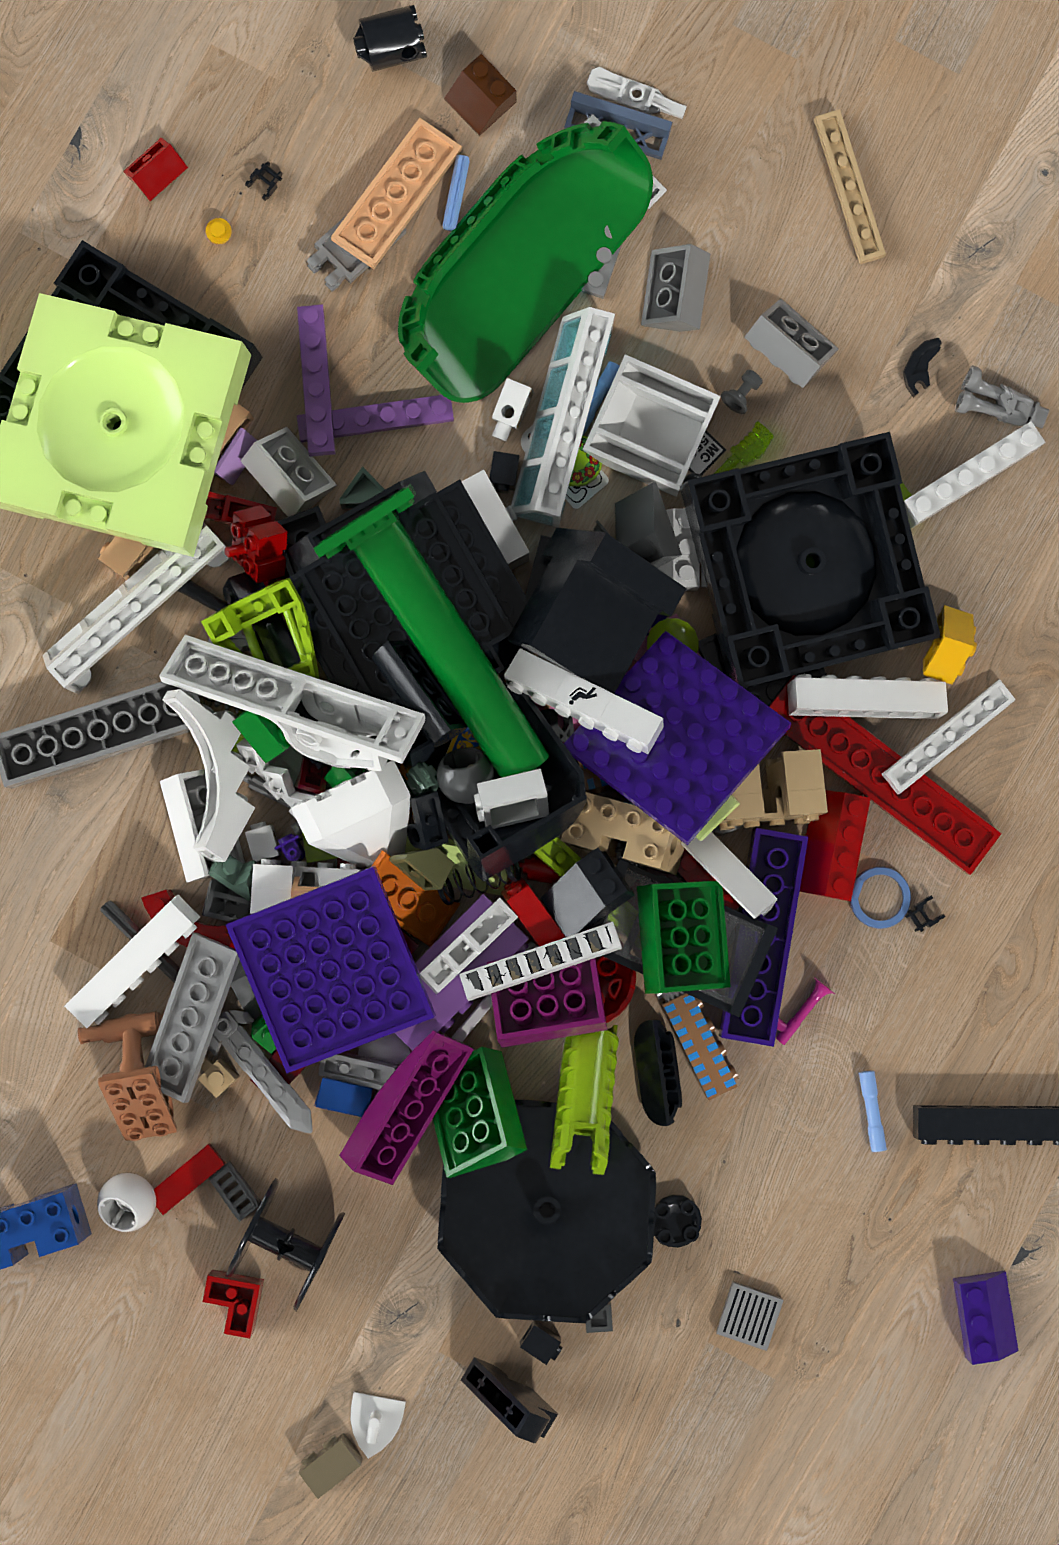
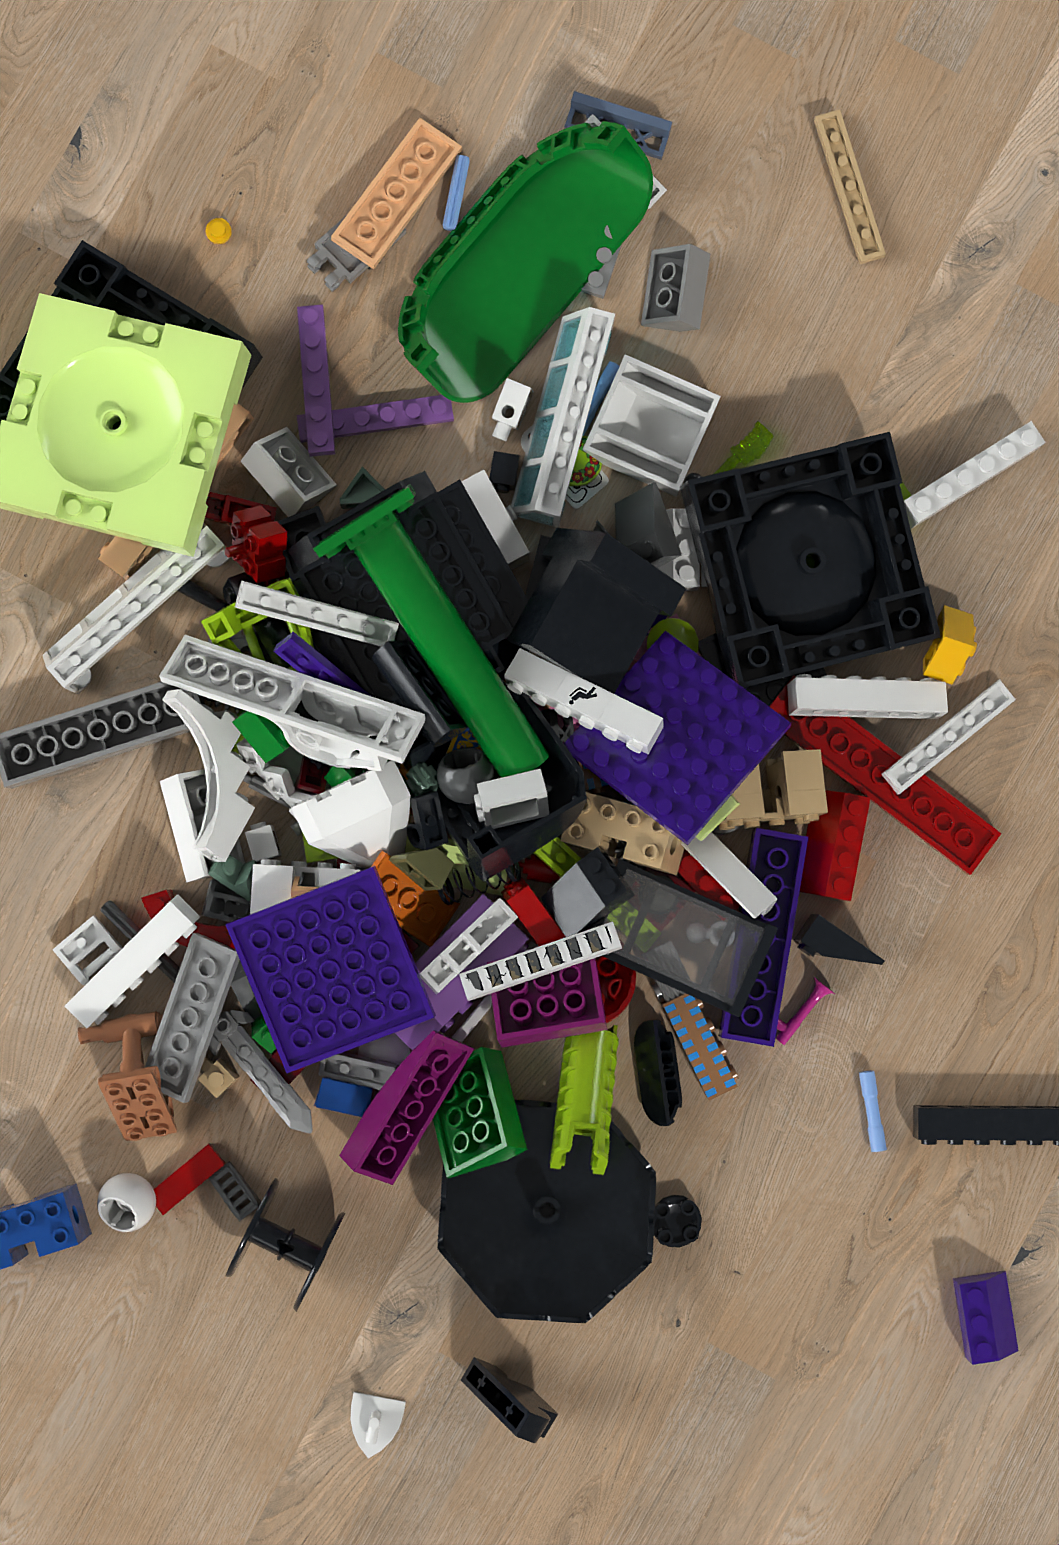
red panel [123,138,188,201] -> none
red brick [202,1270,264,1339] -> none
lavender slope [214,428,258,485] -> none
black piece [245,162,283,201] -> none
dark purple hinge [274,833,305,861] -> none
dark tan brick [299,1433,363,1499] -> none
black cylinder [353,4,427,72] -> none
reddish brown slope [444,54,517,136] -> none
black brick [520,1320,562,1365] -> none
dark grey plate [586,1302,613,1333] -> none
white piece [587,67,687,119] -> none
green slope [637,881,731,994] -> none
sticker [689,431,726,476] -> none
light grey tile [716,1281,784,1351] -> none
dark grey piece [721,370,763,414] -> none
light grey slope [744,299,838,388] -> none
medium blue piece [850,867,911,929] -> none
black piece [903,338,942,398] -> none
black piece [905,895,946,932] -> none
light grey piece [955,365,1049,429] -> none
none -> white plate [52,915,123,985]
none -> white tile [235,581,399,646]
none -> dark purple plate [274,632,372,697]
none -> black slope [794,914,885,965]

